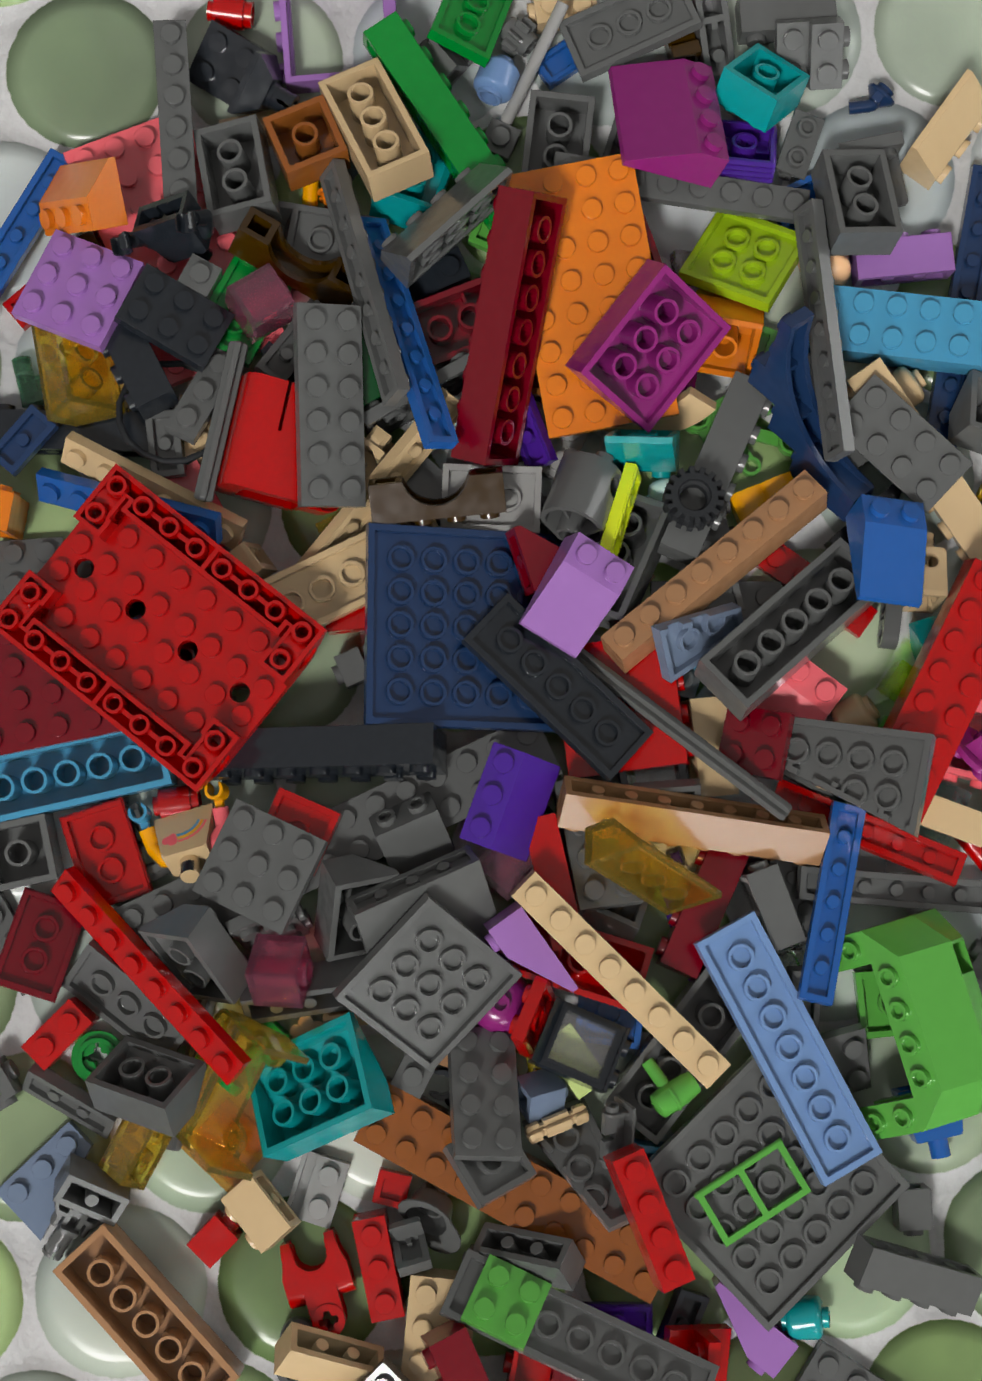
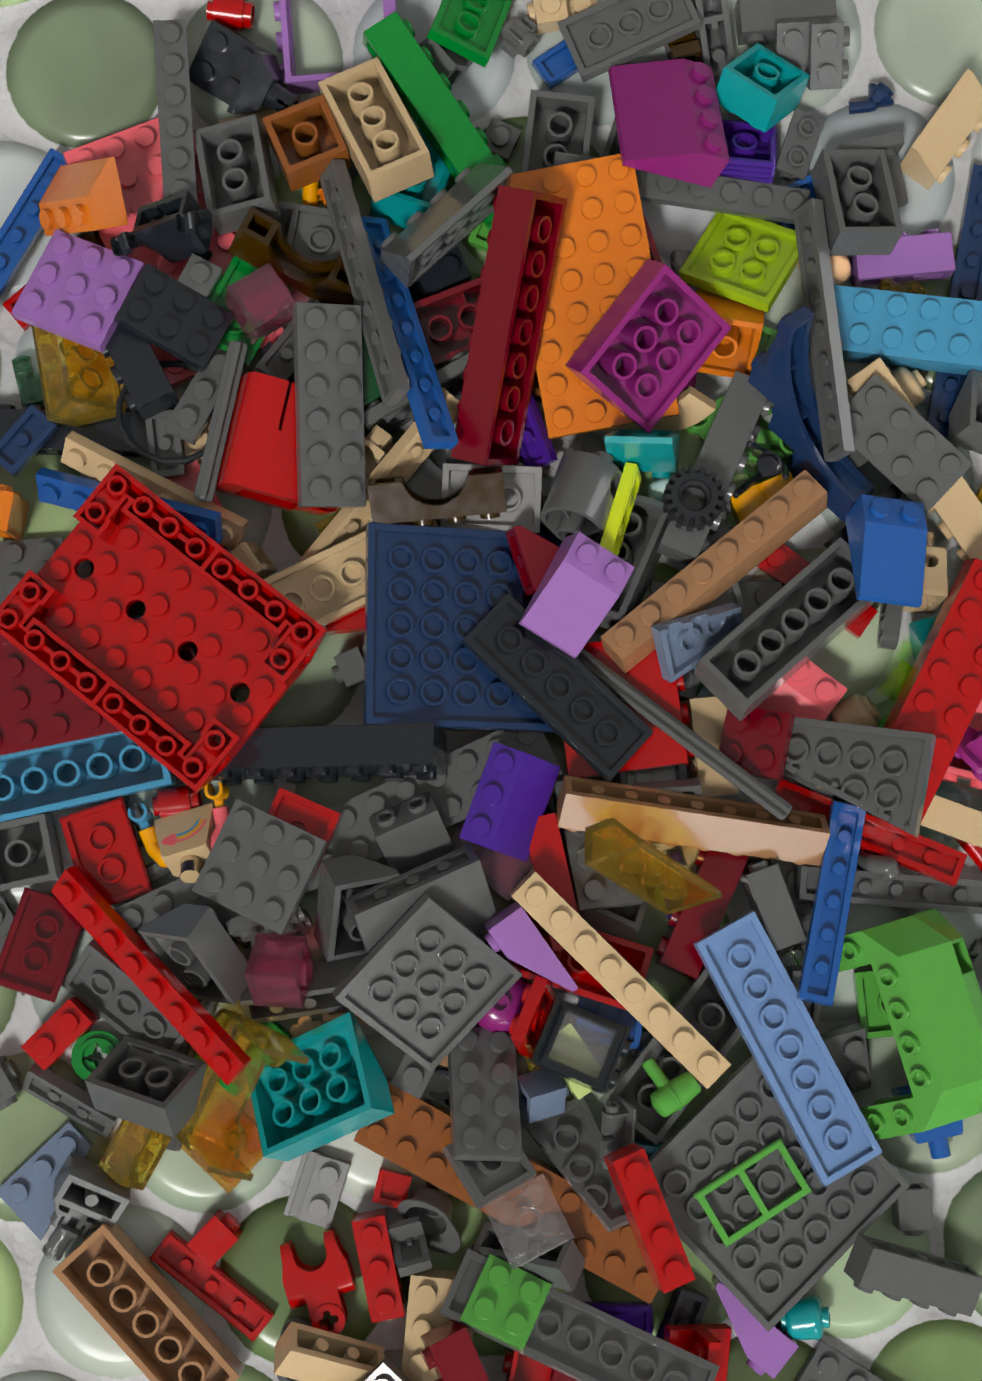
tan brick [221,1169,301,1254] -> none
medium blue head [473,54,520,106] -> none
light grey bar [500,0,569,125] -> none
tan axle [525,1103,589,1144] -> none
none -> red tile [149,1229,275,1342]
none -> clear plate [484,1174,575,1270]
none -> black plant [733,441,792,498]
none -> dark grey arm [857,850,900,881]
none -> clear yellow arm [878,278,926,295]

